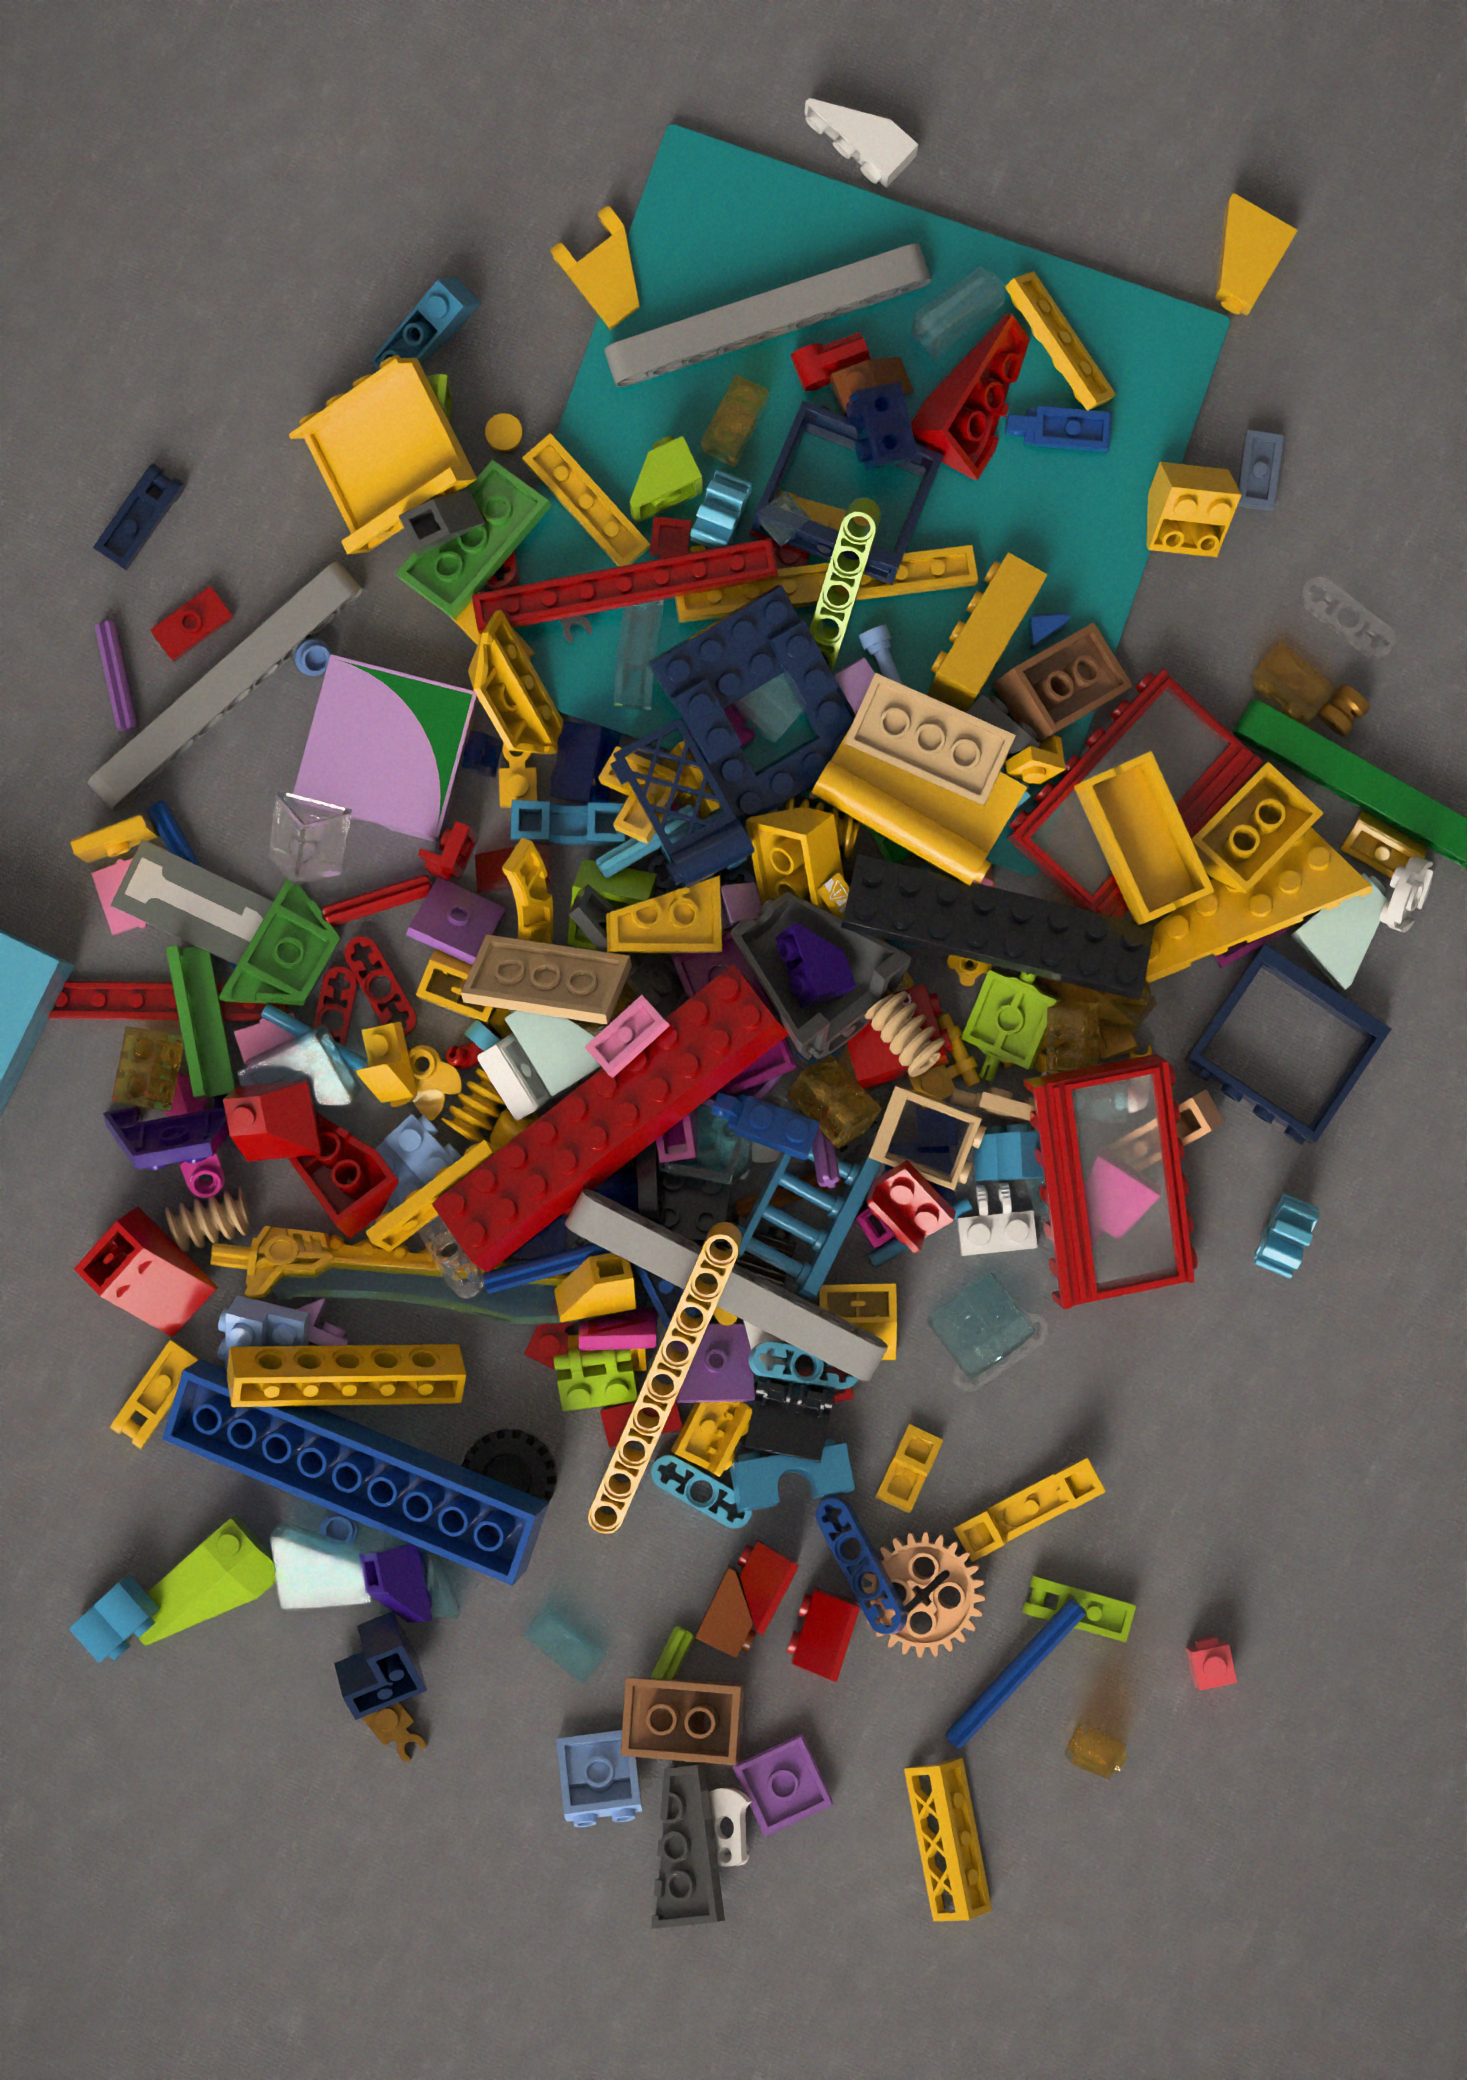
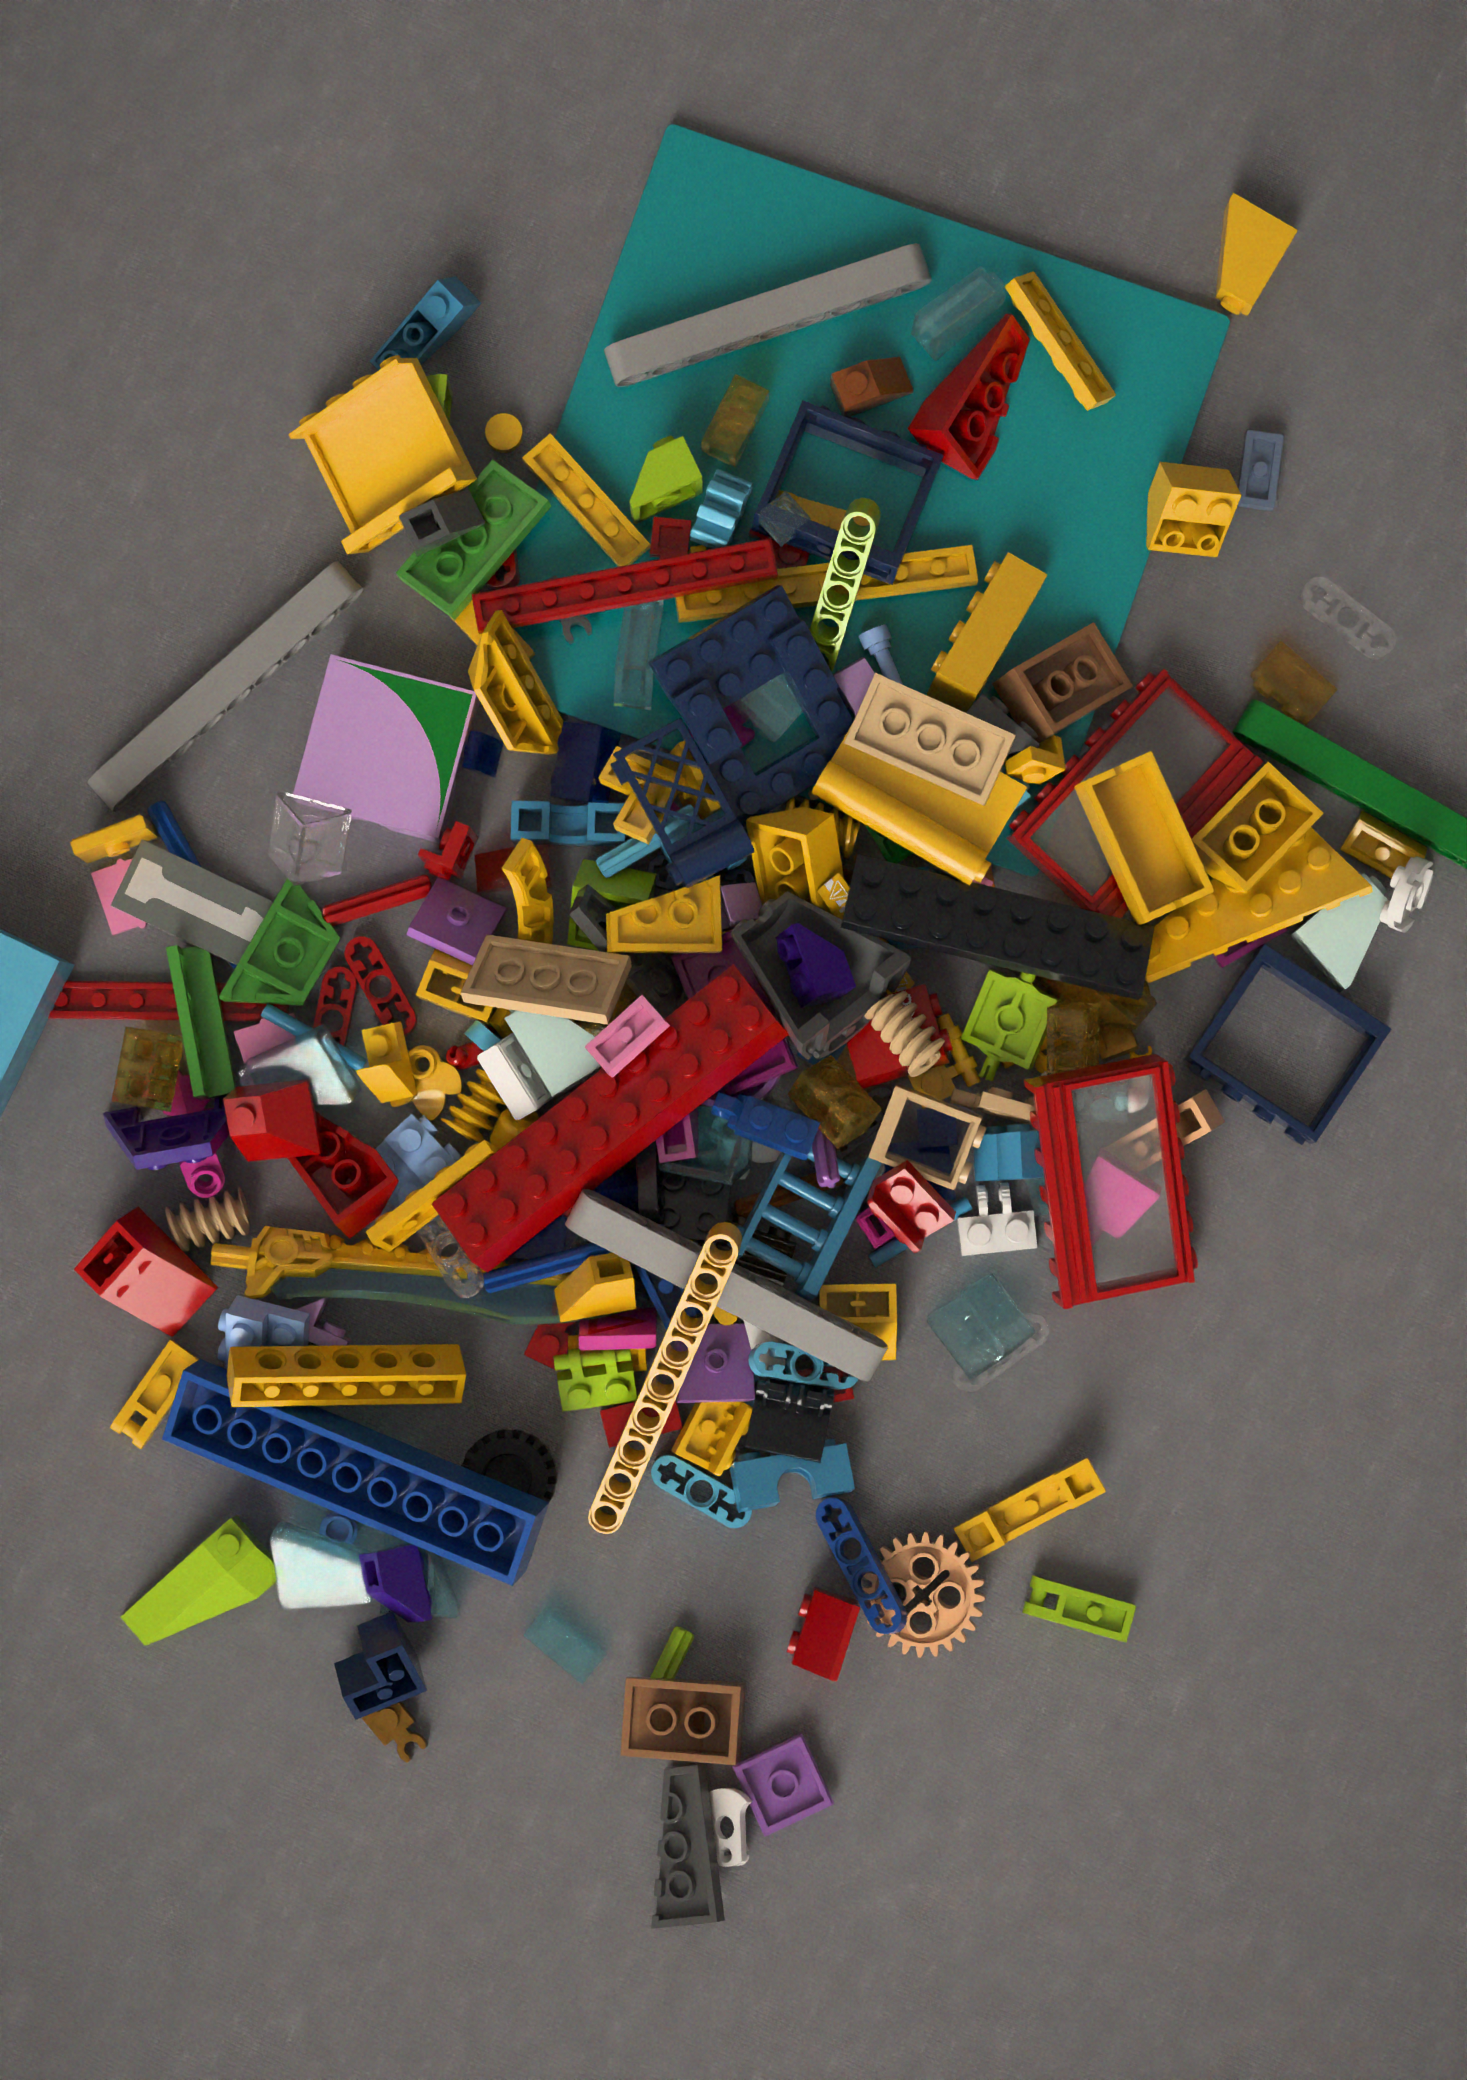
dark azure brick [69,1574,160,1663] -> none
dark blue plate [93,463,185,571] -> none
medium lavender axle [95,620,138,731] -> none
red plate [150,586,234,662] -> none
medium blue plate [294,638,332,676] -> none
yellow plate [499,744,538,808] -> none
yellow flag [550,206,640,330] -> none
light blue plate [556,1730,643,1827] -> none
dark orange slope [695,1565,757,1658] -> none
red slope [736,1539,799,1635] -> none
red piece [790,332,871,392] -> none
white slope [805,98,918,188] -> none
clear blue brick [846,381,918,471] -> none
yellow slope [875,1424,943,1513] -> none
yellow fence [904,1758,992,1921] -> none
blue axle [946,1599,1086,1749] -> none
yellow plate [947,955,992,987] -> none
blue hinge [1005,406,1112,452] -> none
blue slope [1028,613,1069,650] -> none
clear yellow slope [1064,1719,1128,1780] -> none
coral brick [1186,1636,1237,1691] -> none
medium azure gear [1253,1193,1320,1279] -> none
pearl gold wheel [1317,684,1371,737] -> none

